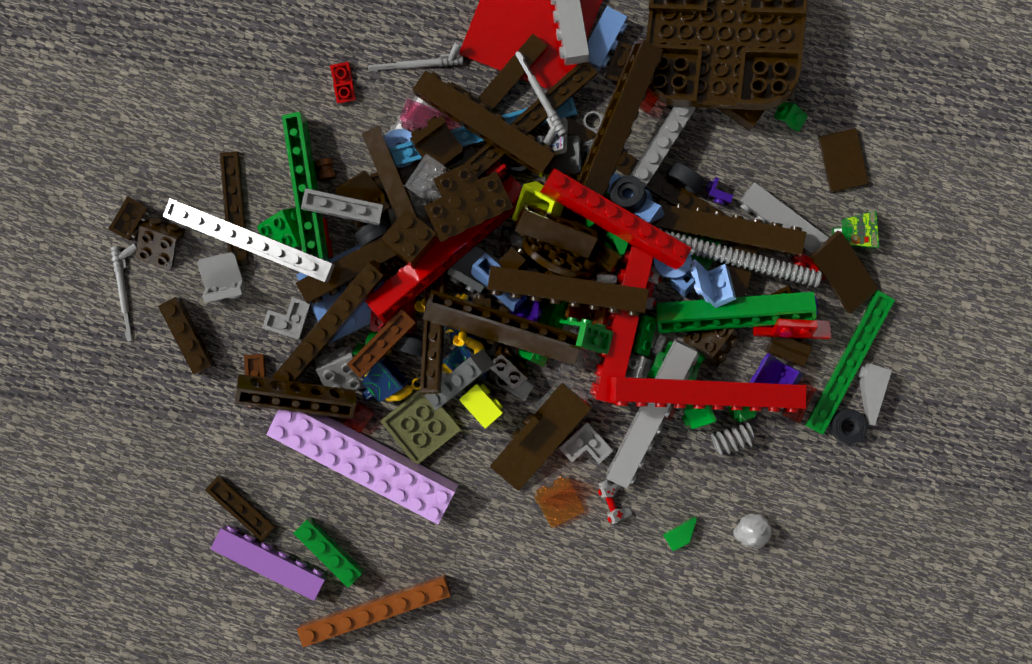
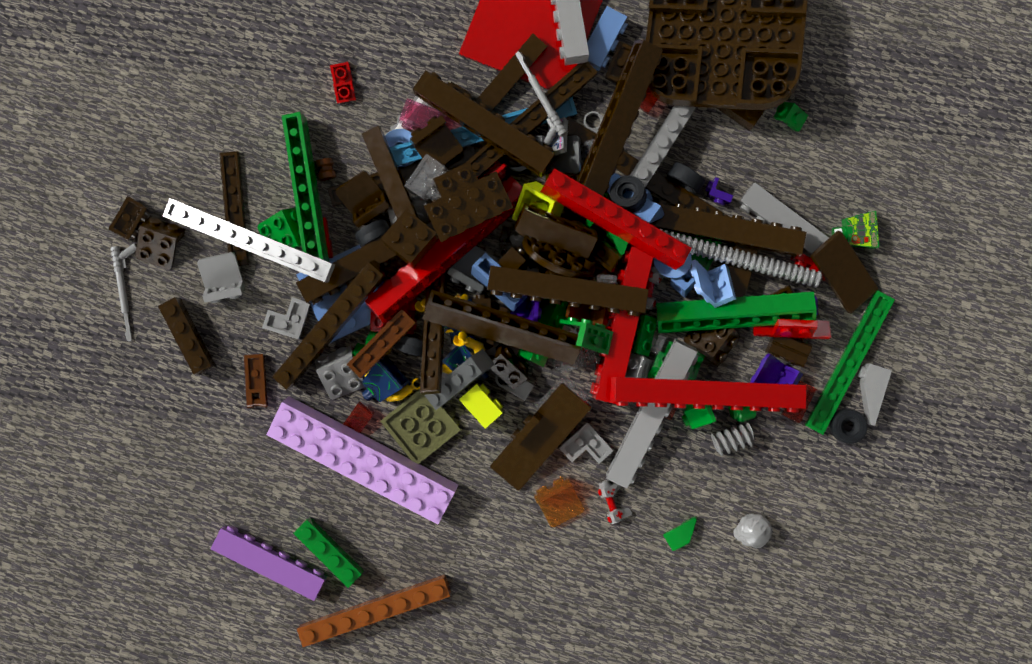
dark brown plate [205,475,276,542] -> none
dark brown brick [234,374,356,419] -> none
light grey plate [301,188,383,225] -> none
light grey piece [368,41,463,72] -> none
dark brown tile [818,128,869,193] -> none

